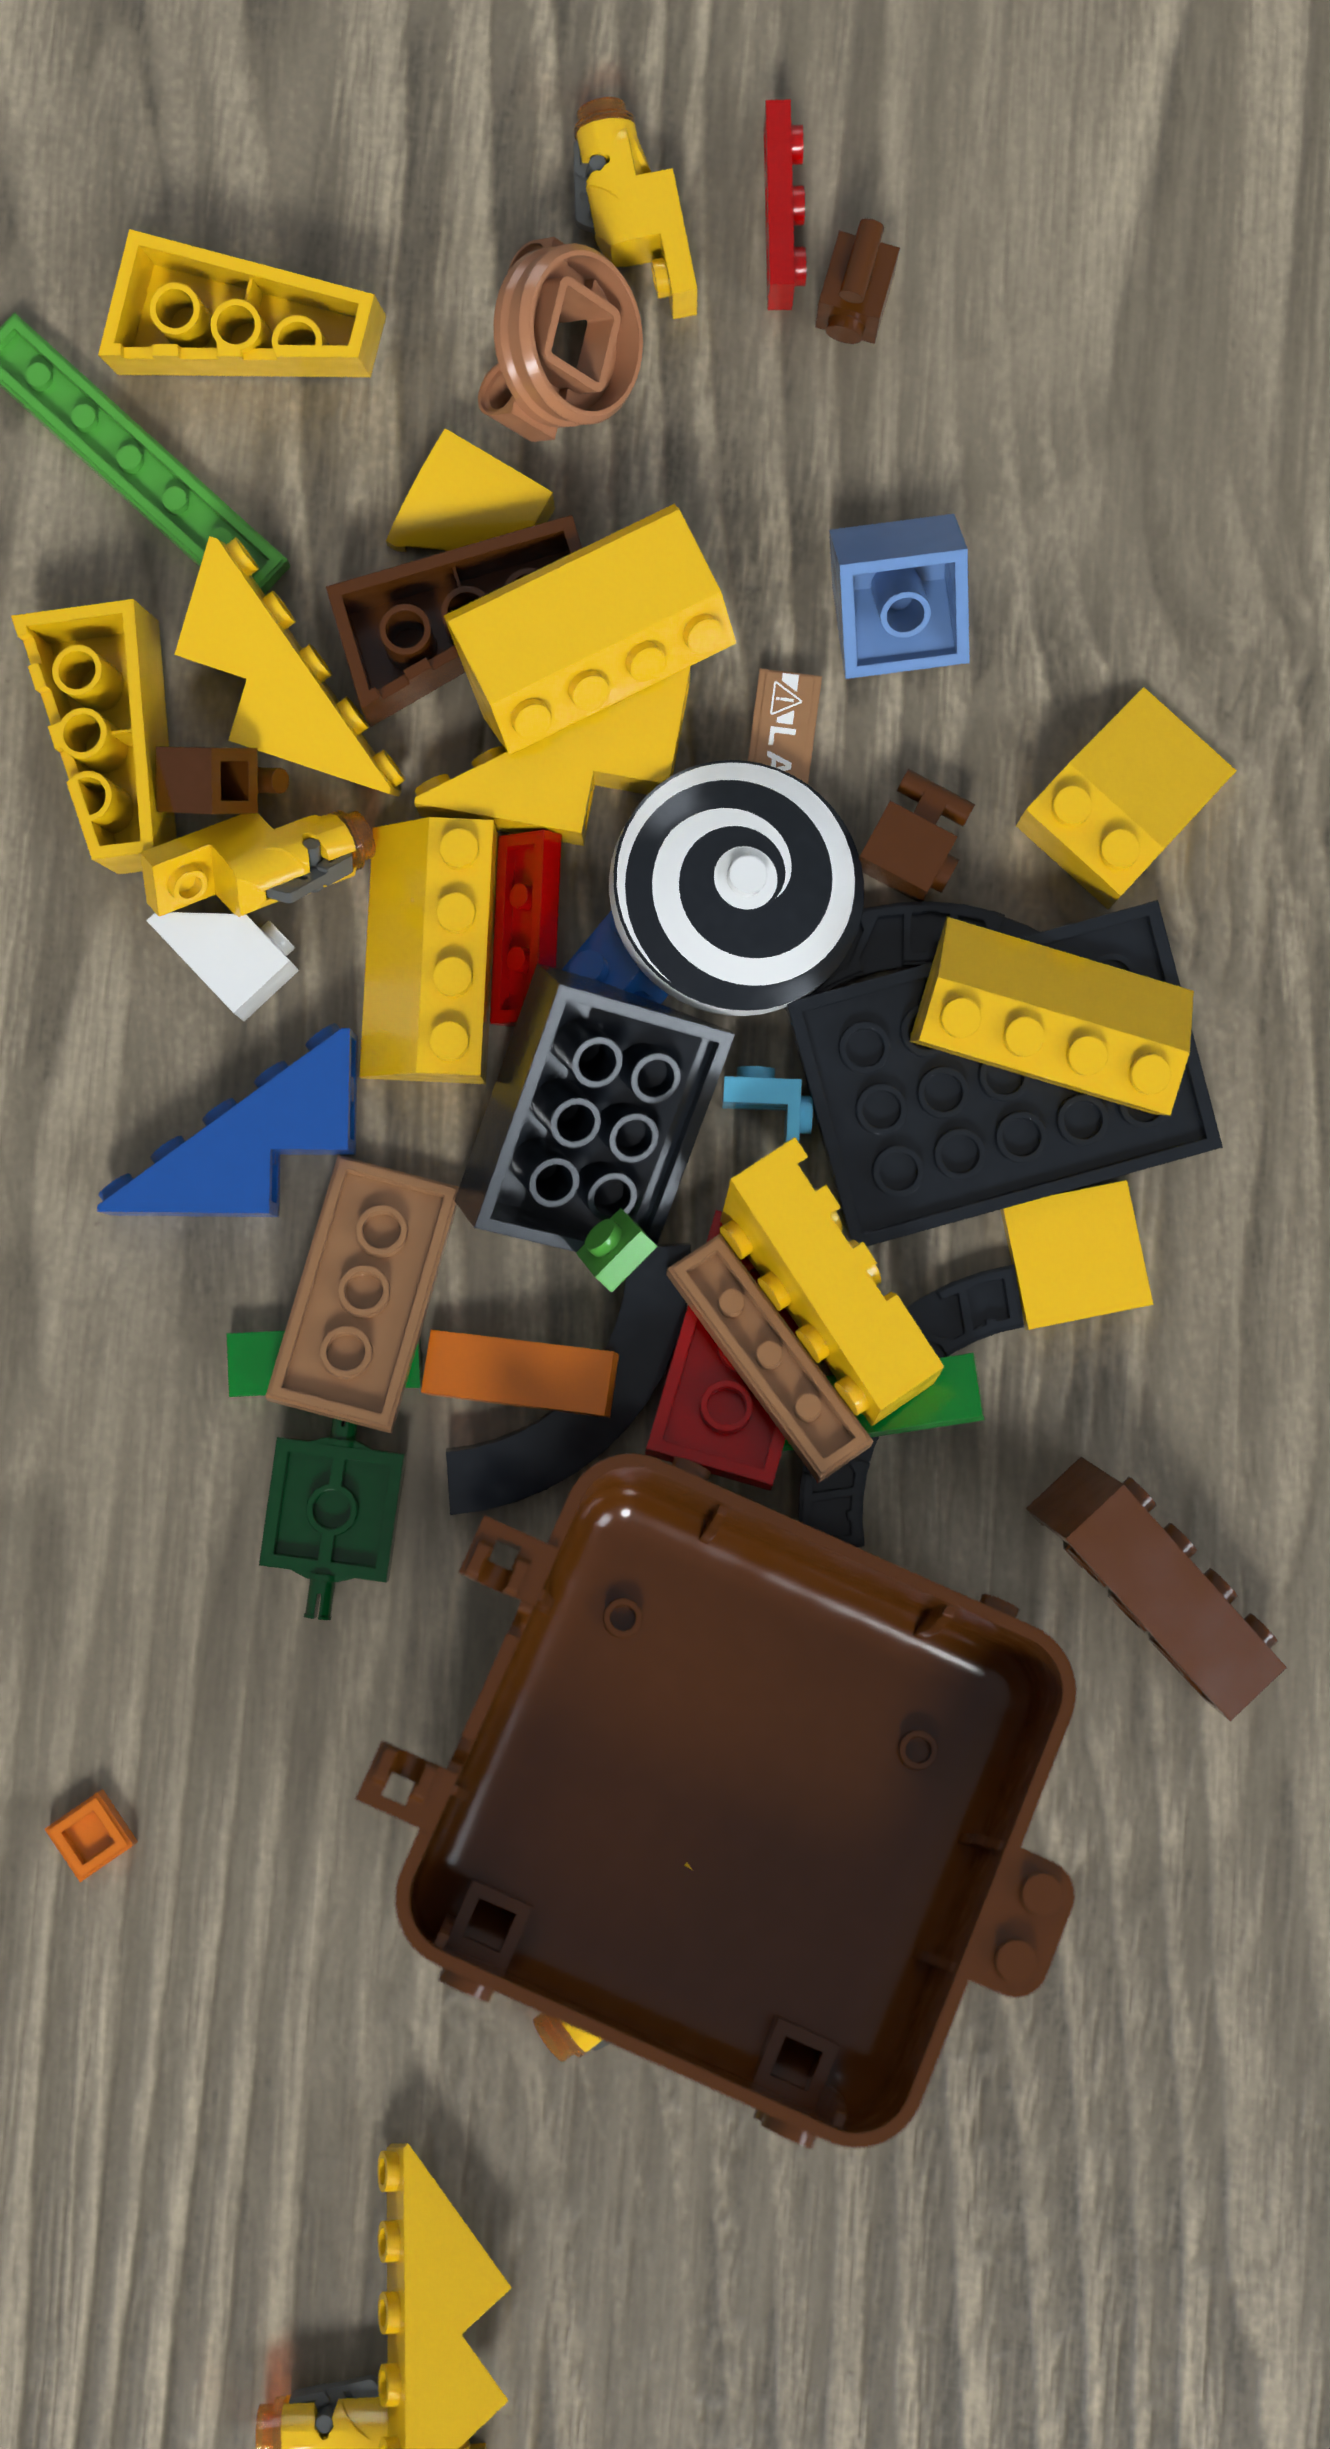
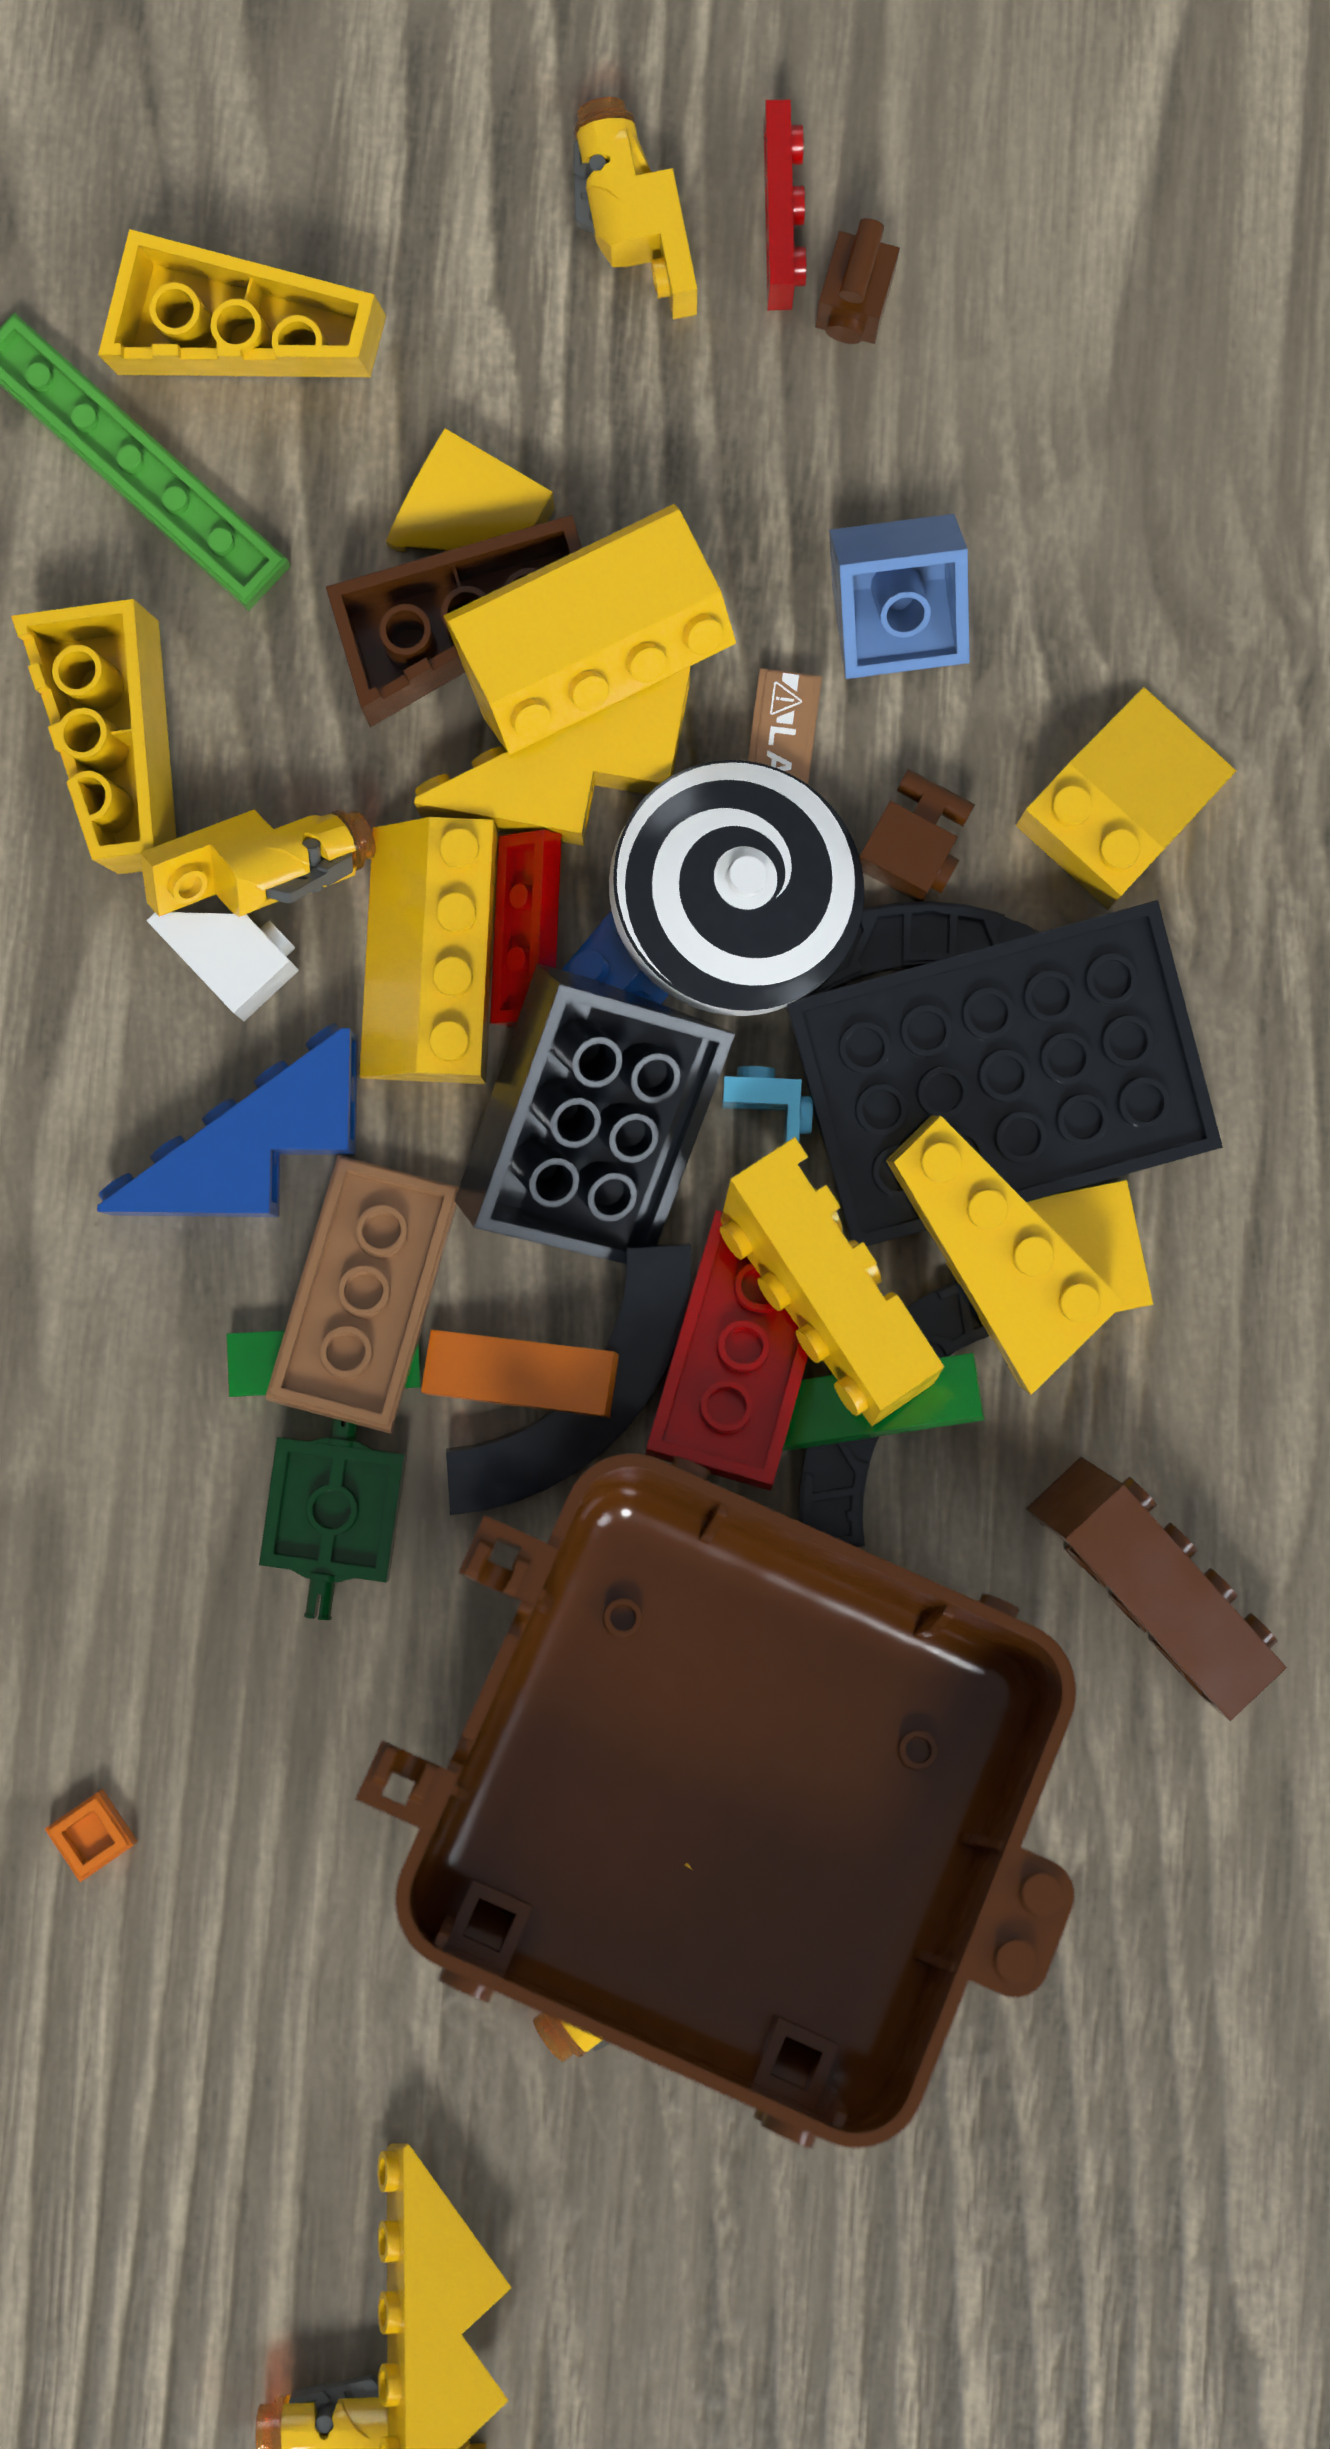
reddish brown brick [156,746,289,814] -> none
yellow slope [174,536,406,797] -> none
nougat piece [478,237,643,442] -> none
bright green plate [576,1208,658,1293] -> none
medium nougat tile [666,1234,874,1483] -> none
yellow slope [909,917,1194,1116] -> none
none -> yellow wedge [886,1115,1125,1395]

